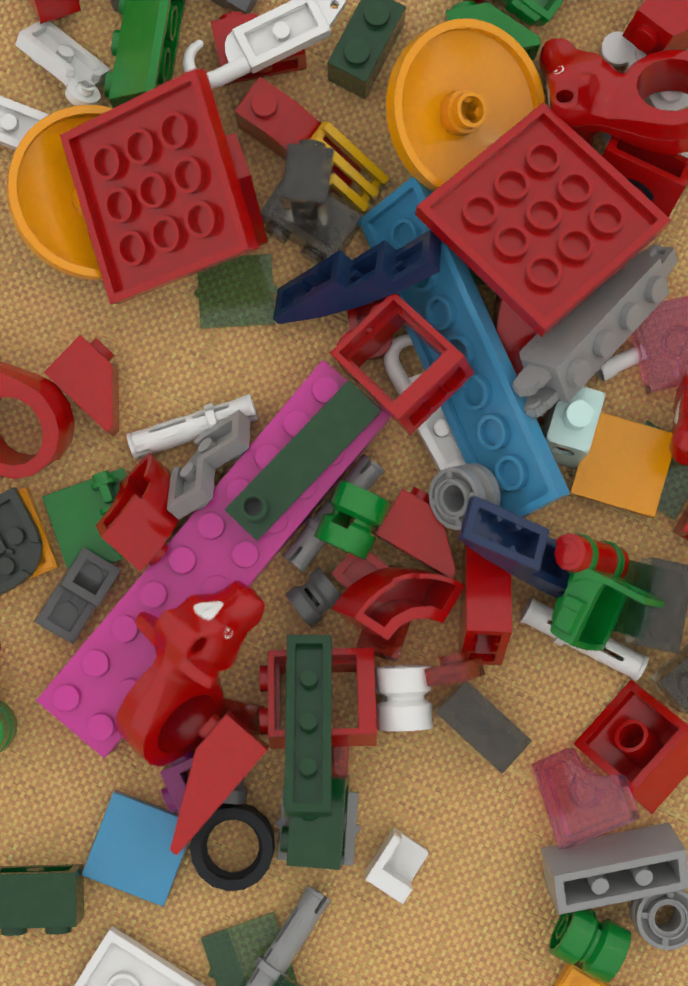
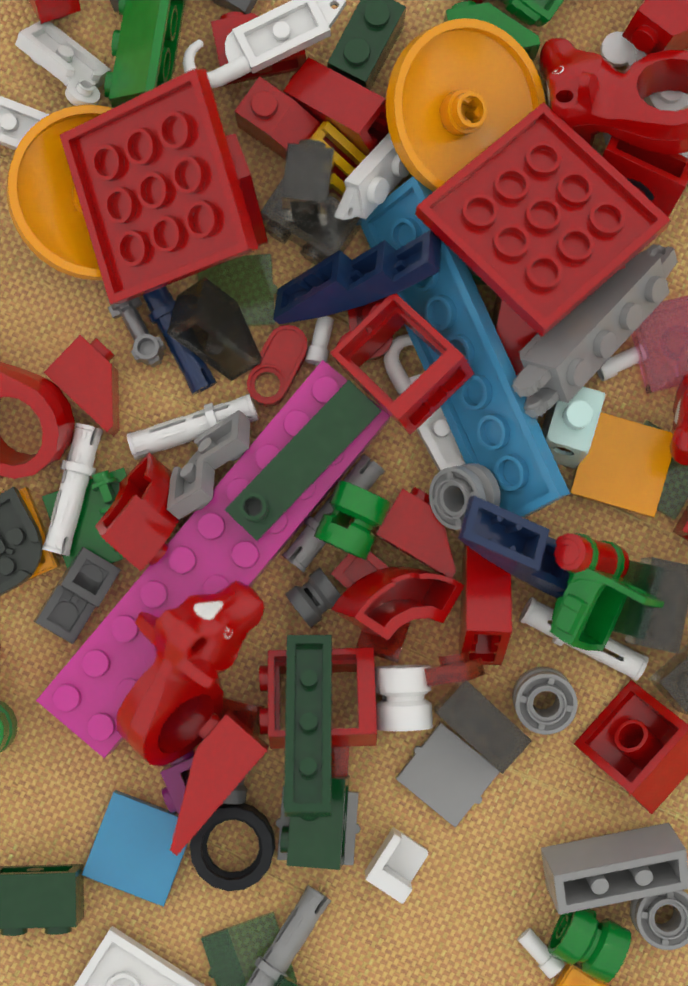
clear pink tile [532,748,640,849] -> none
none -> white pin [42,423,103,556]
none -> flat silver bar [107,297,166,367]
none -> dark blue pin [143,286,217,395]
none -> clear smoke slope [167,277,262,381]
none -> red piece [247,325,308,407]
none -> red slope [283,57,389,156]
none -> white piece [305,316,334,366]
none -> white plate [334,133,410,220]
none -> light grey piece [396,722,500,827]
none -> light grey wheel [512,667,578,735]
none -> white piece [517,928,565,979]

